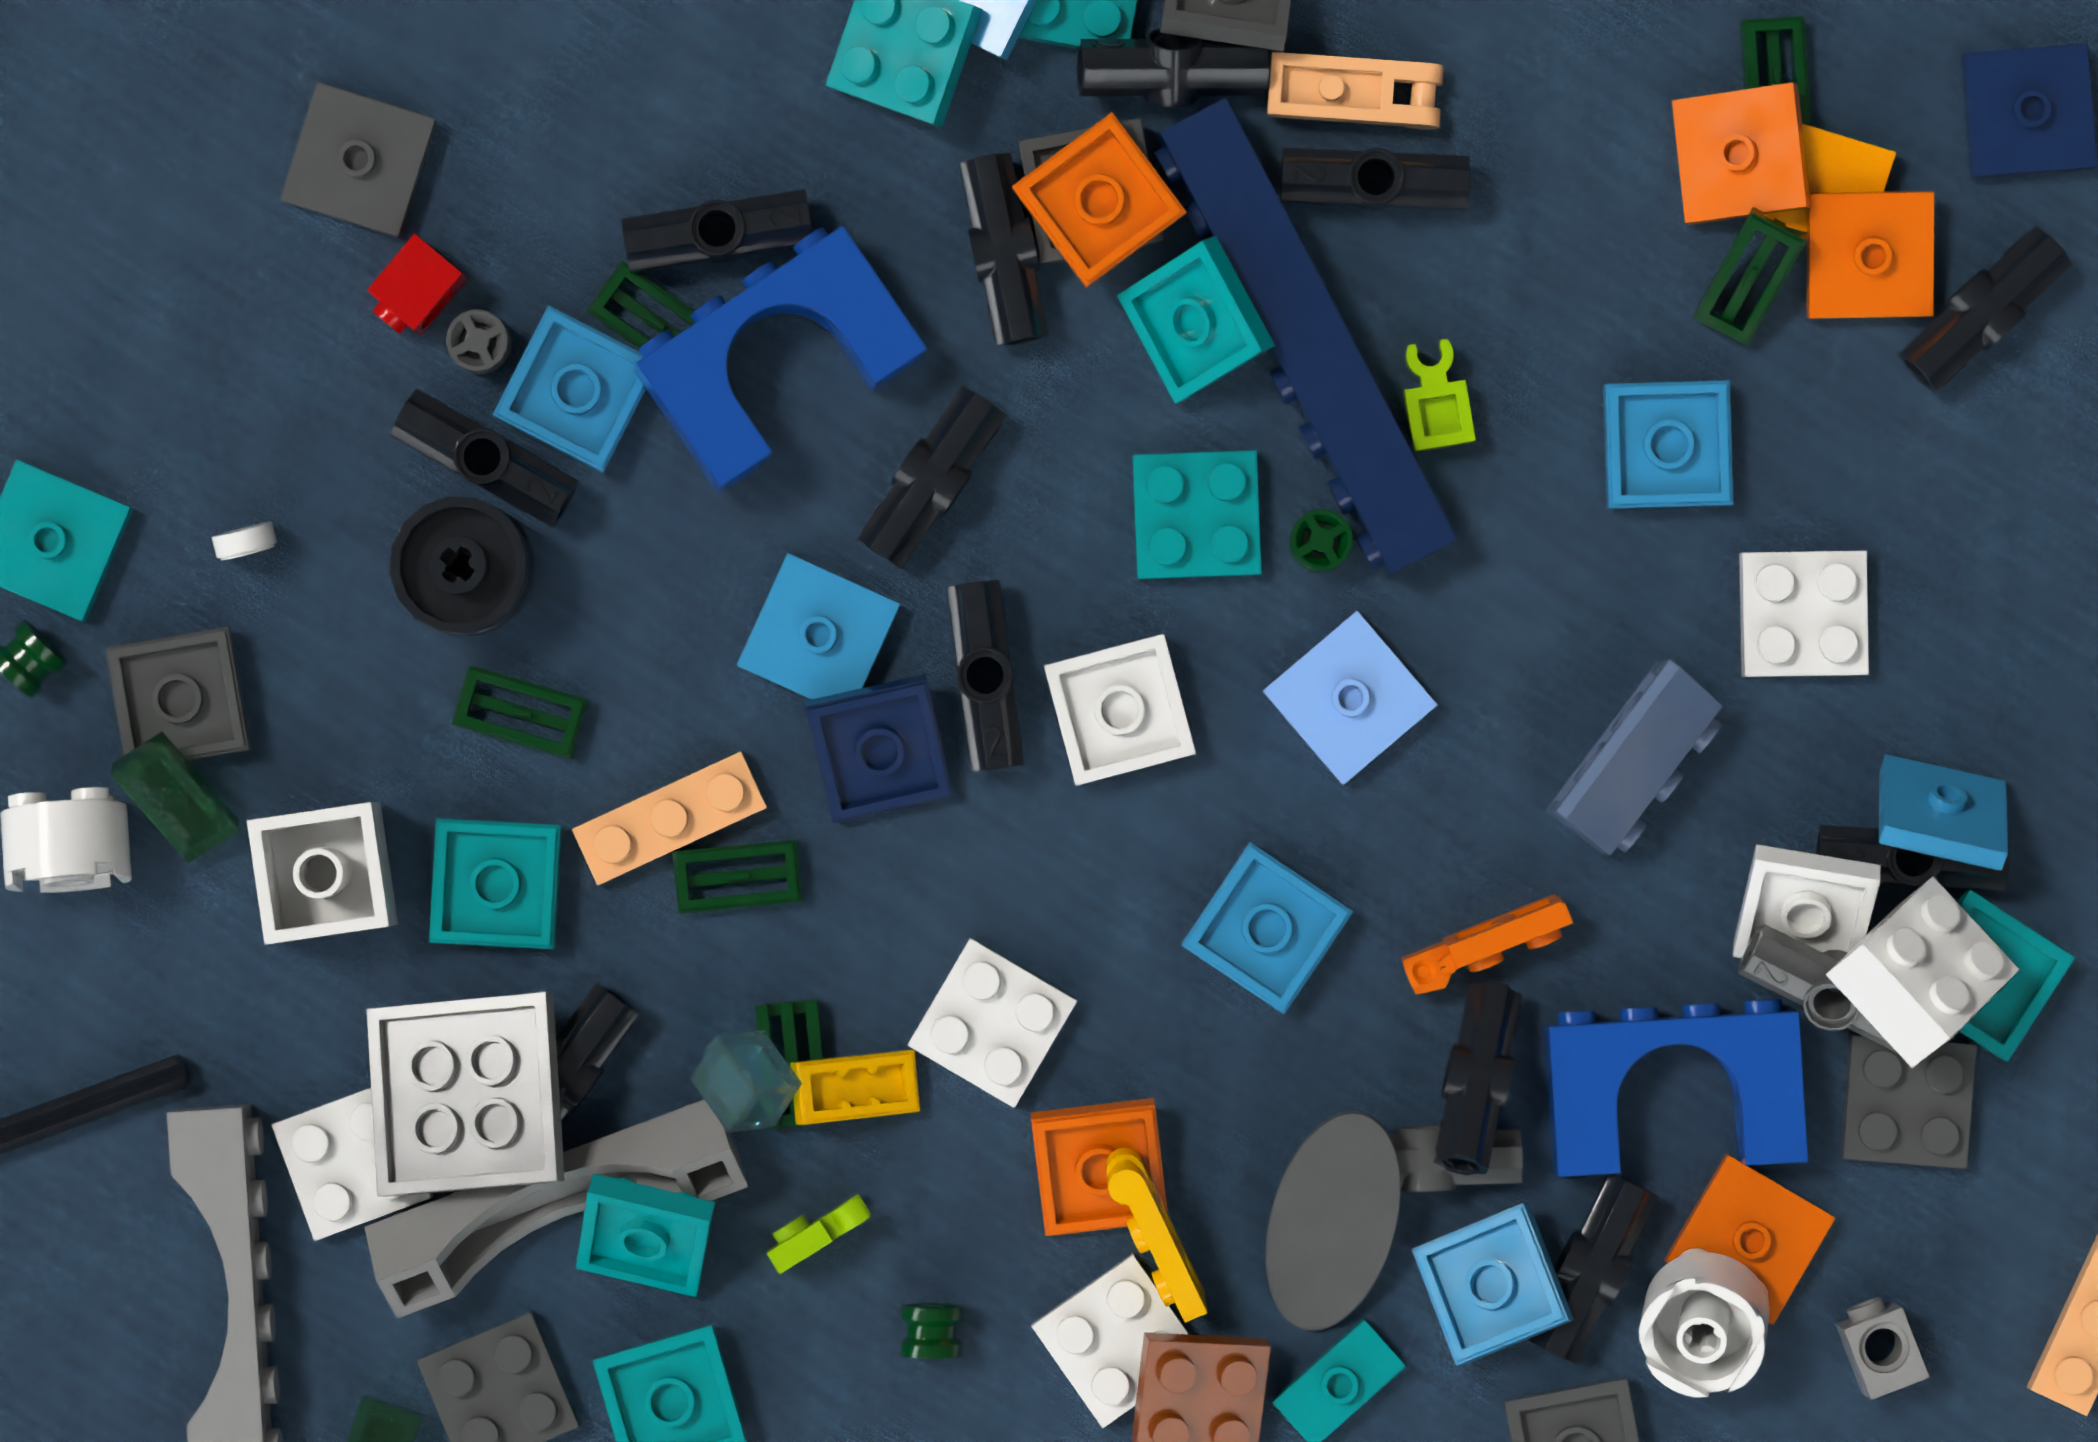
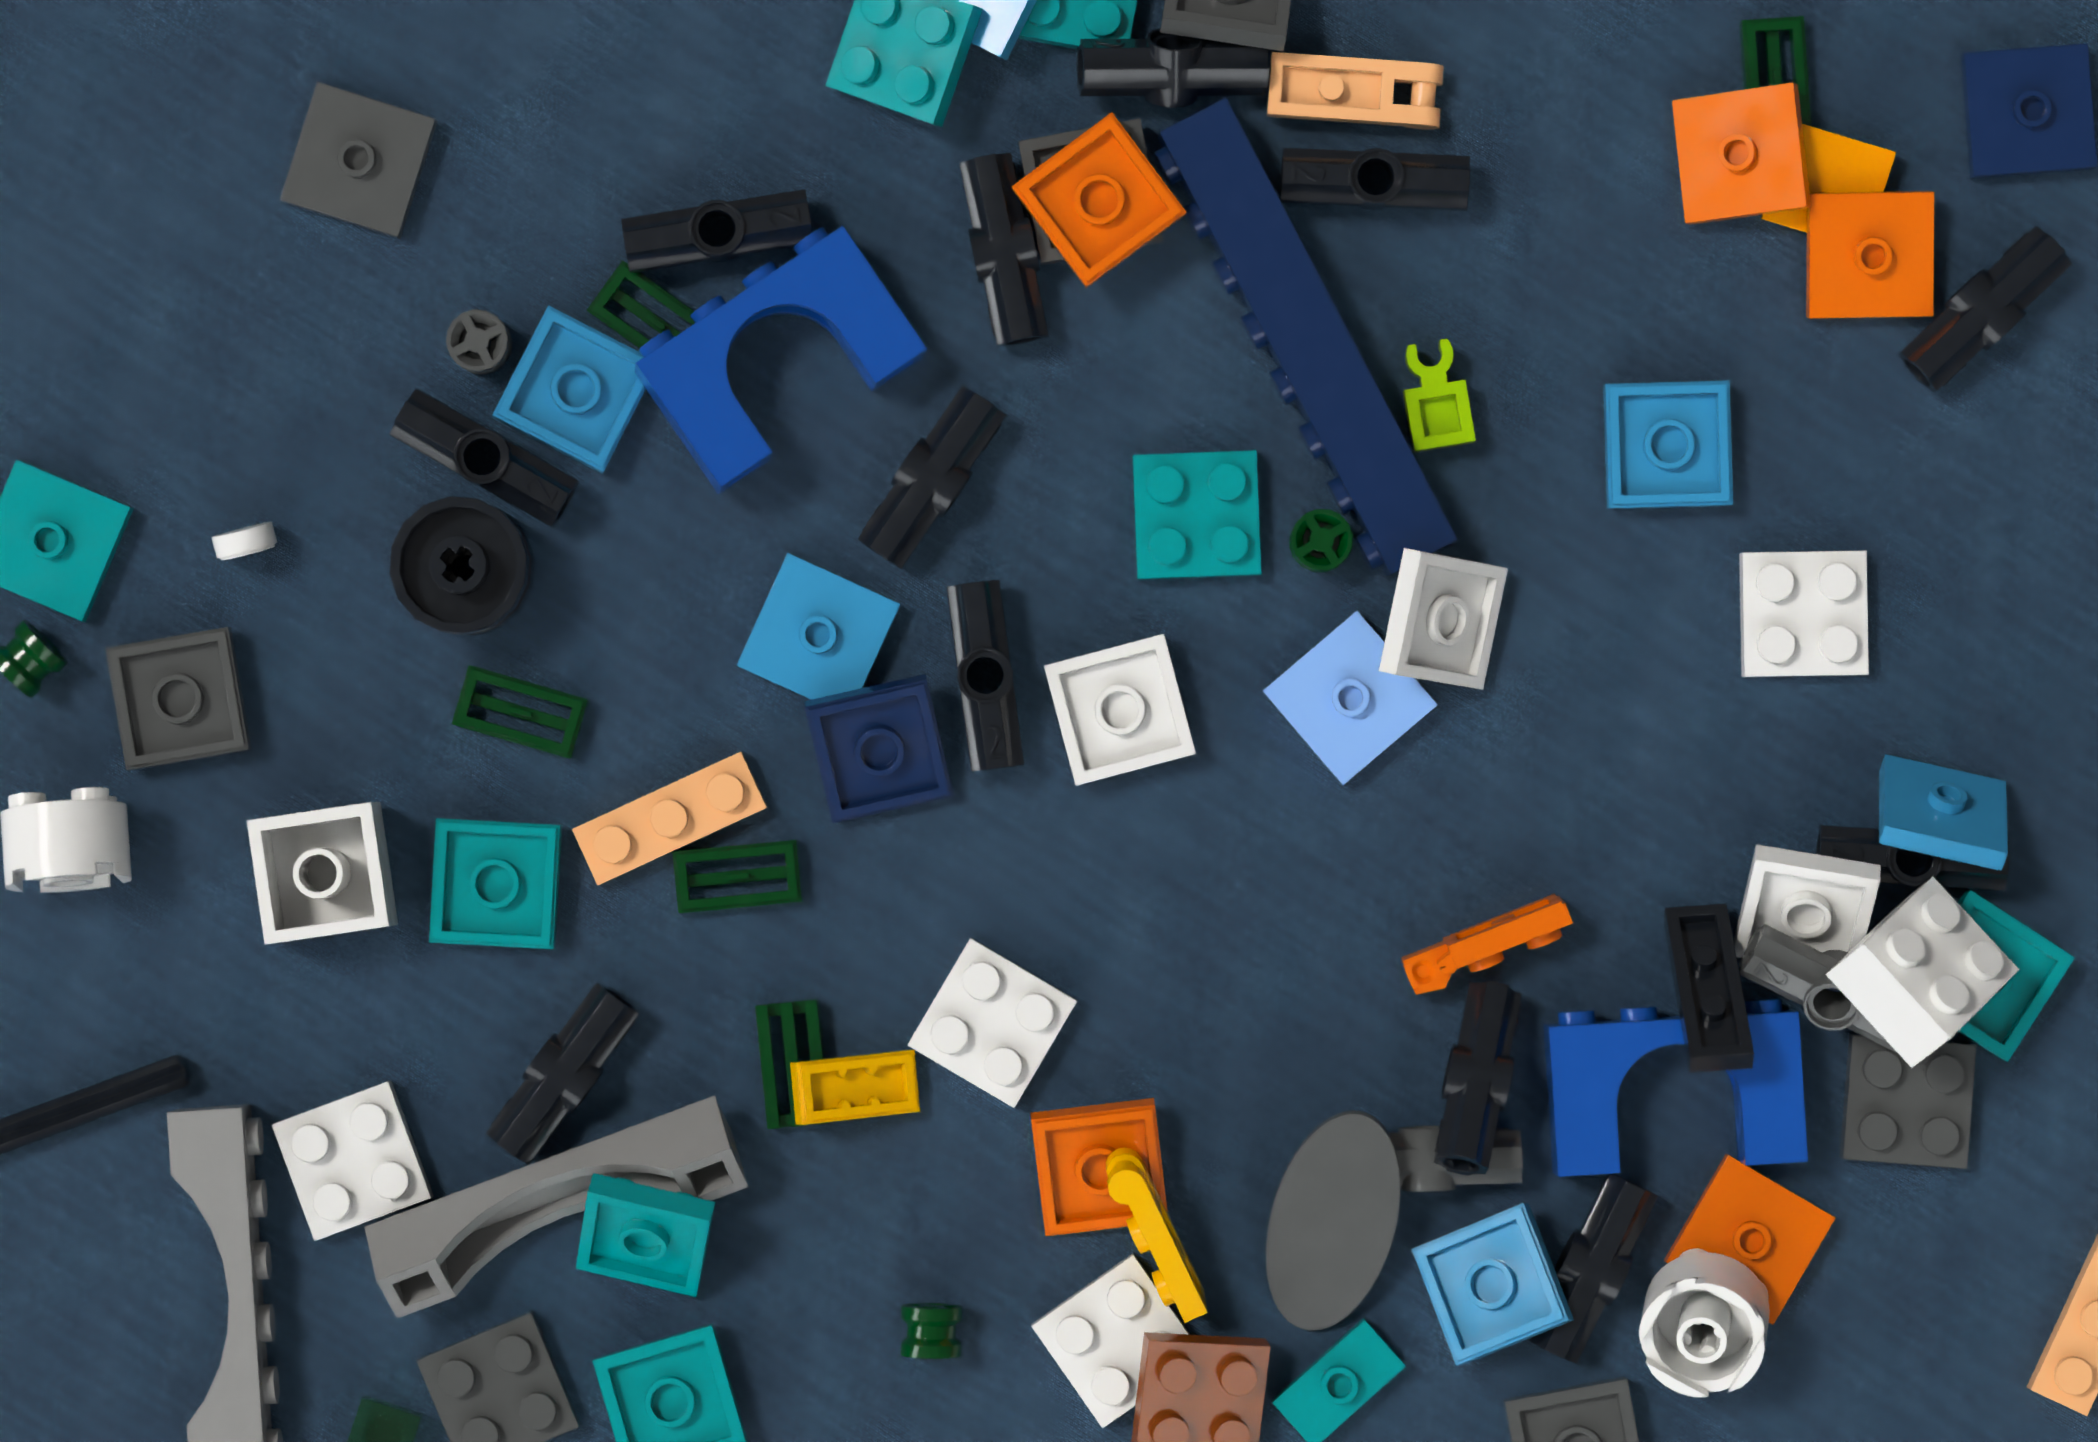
clear green plate [111,731,239,863] -> none
red brick [366,233,469,336] -> none
plate [367,992,565,1197] -> none
clear light blue brick [690,1030,802,1133] -> none
lime plate [766,1193,872,1275] -> none
teal plate [1117,236,1275,404] -> none
dark azure plate [1180,842,1353,1014] -> none
sand blue slope [1545,659,1723,856] -> none
dark green tile [1693,207,1808,346] -> none
light grey brick [1835,1297,1930,1400] -> none
none -> white plate [1379,548,1508,690]
none -> black plate [1663,903,1754,1073]

